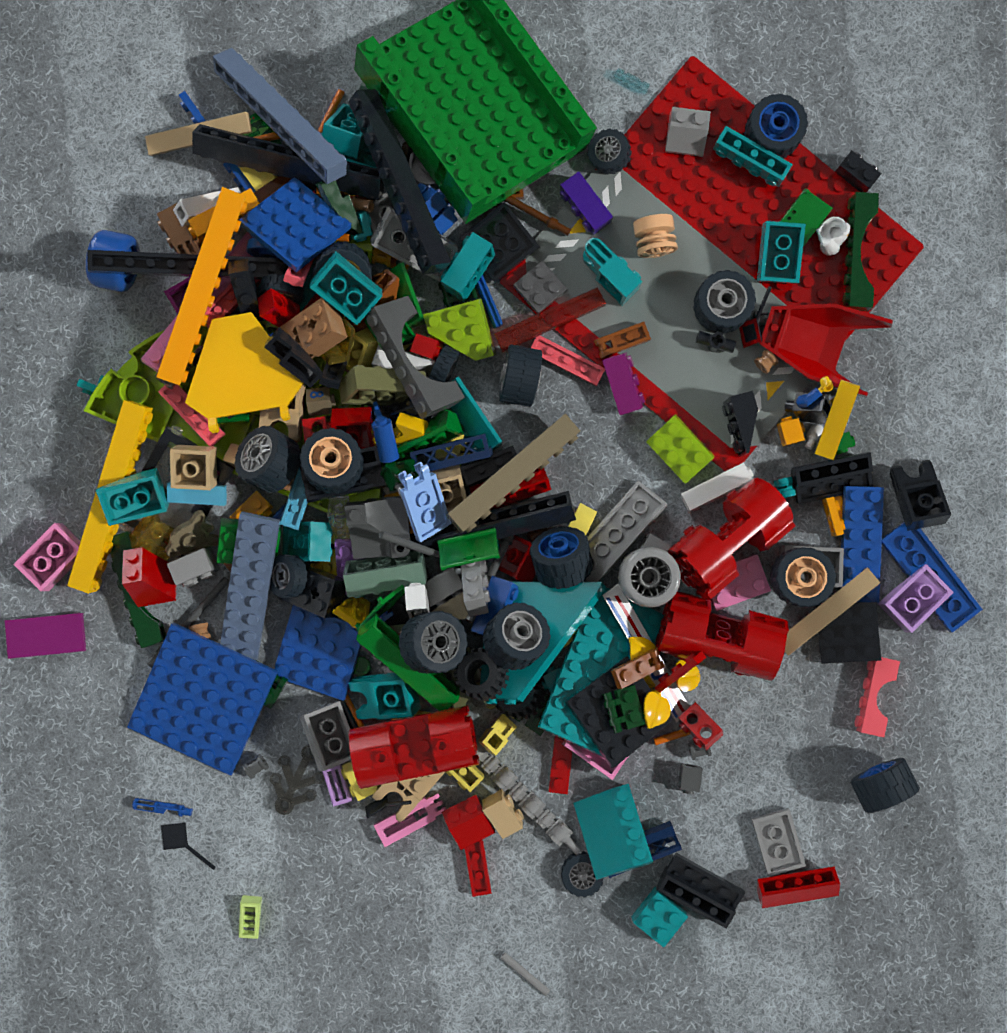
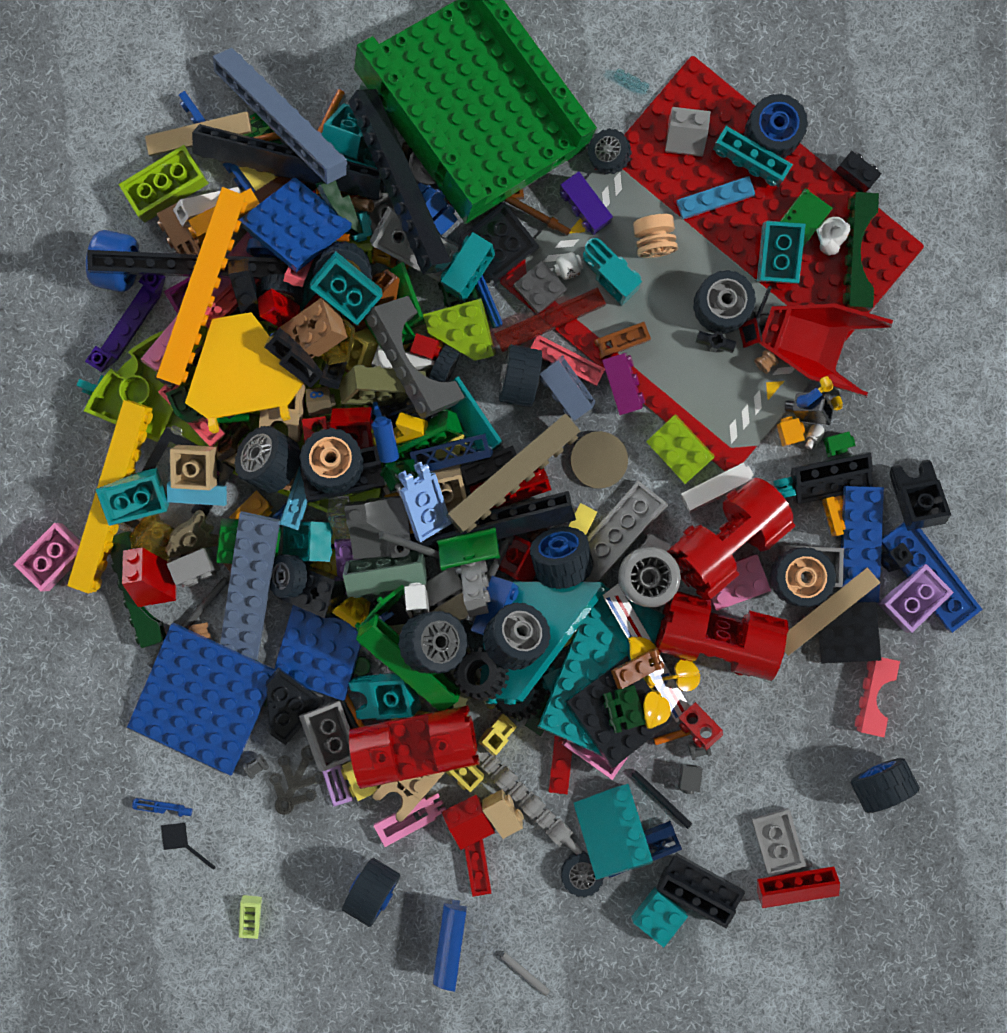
magenta tile [5,613,86,659] -> none
black piece [365,794,412,819] -> none
red plate [654,651,707,693] -> none
black slope [722,391,758,457] -> none
yellow tile [815,380,860,460] -> none
none -> dark purple slope [85,275,166,372]
none -> lime slope [118,145,209,223]
none -> dark green plate [166,385,207,423]
none -> dark brown tile [216,421,250,463]
none -> black plate [266,667,323,745]
none -> black wheel [342,858,400,927]
none -> blue brick [433,899,467,992]
none -> sand blue brick [540,355,596,421]
none -> white head [554,252,583,280]
none -> dark tan tile [571,431,628,489]
none -> black bar [631,770,692,829]
none -> dark azure plate [676,176,755,220]
none -> black bracket [881,543,914,572]

